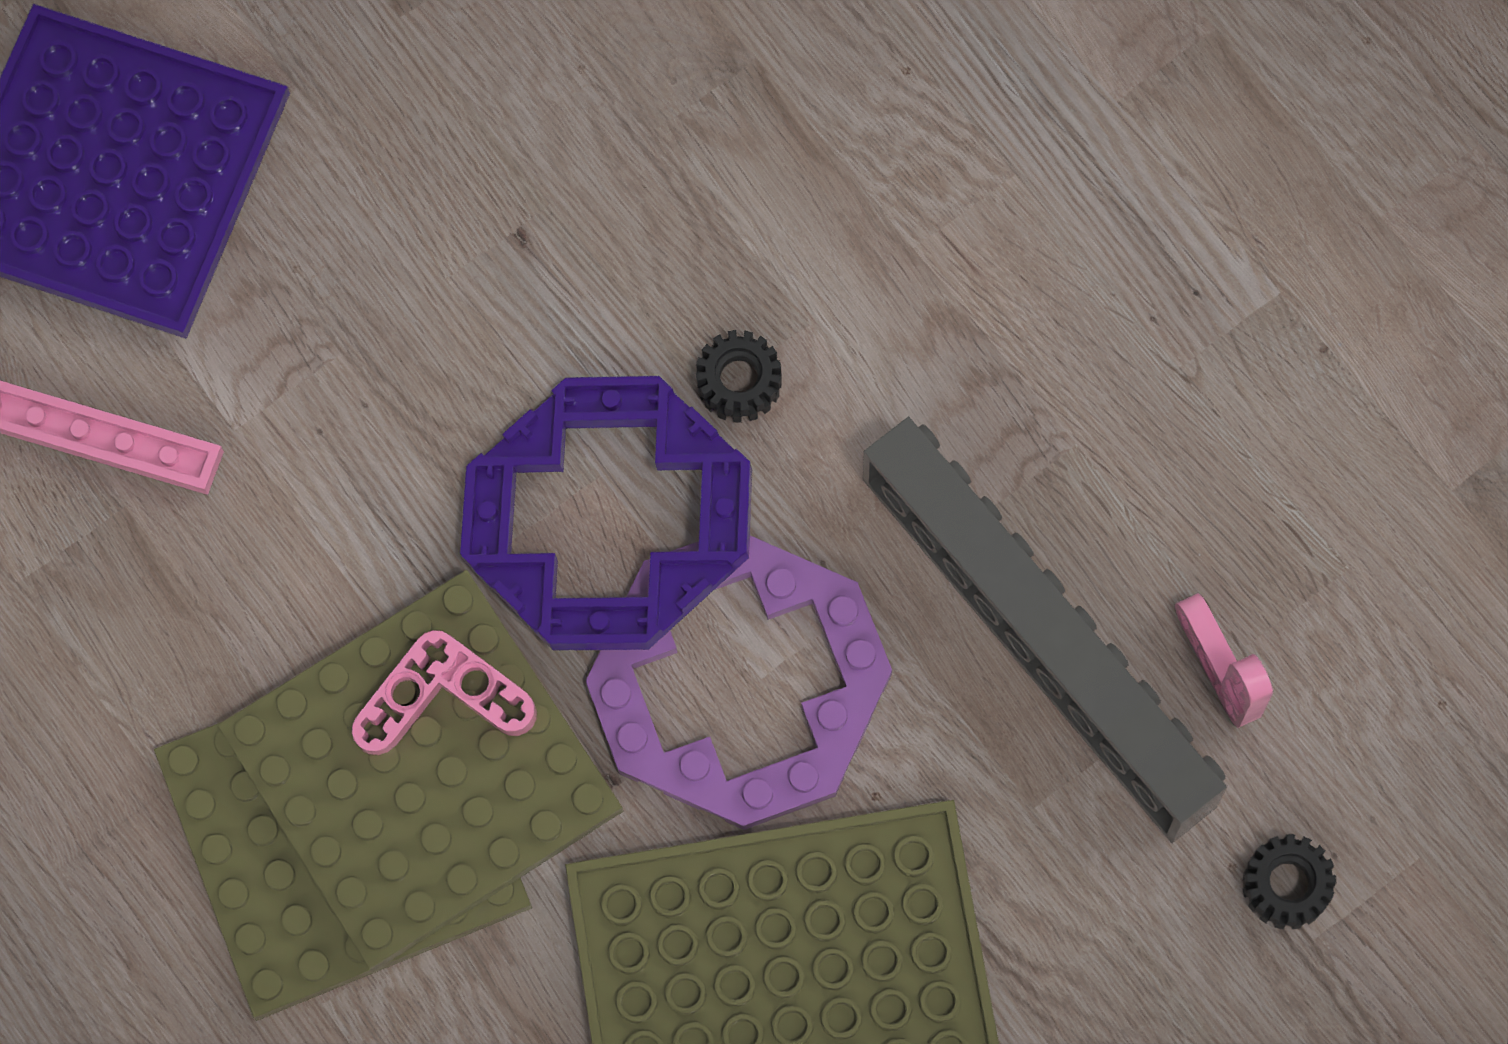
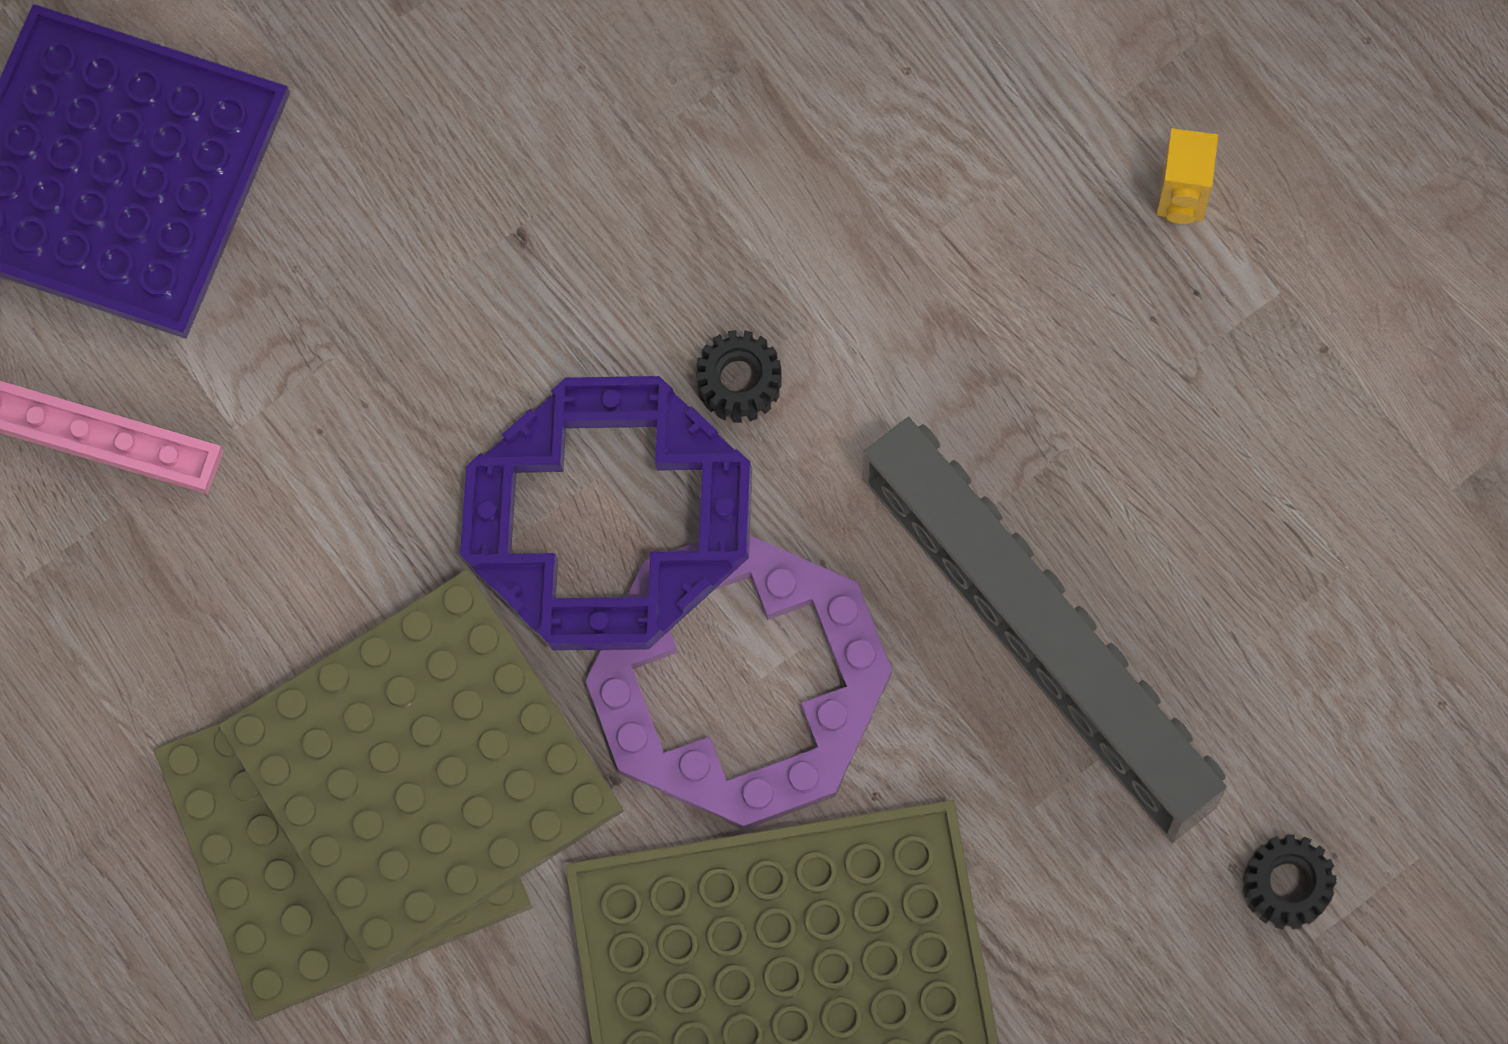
bright pink beam [352,631,537,755] -> none
bright pink beam [1175,593,1273,728] -> none
none -> yellow brick [1156,128,1219,224]

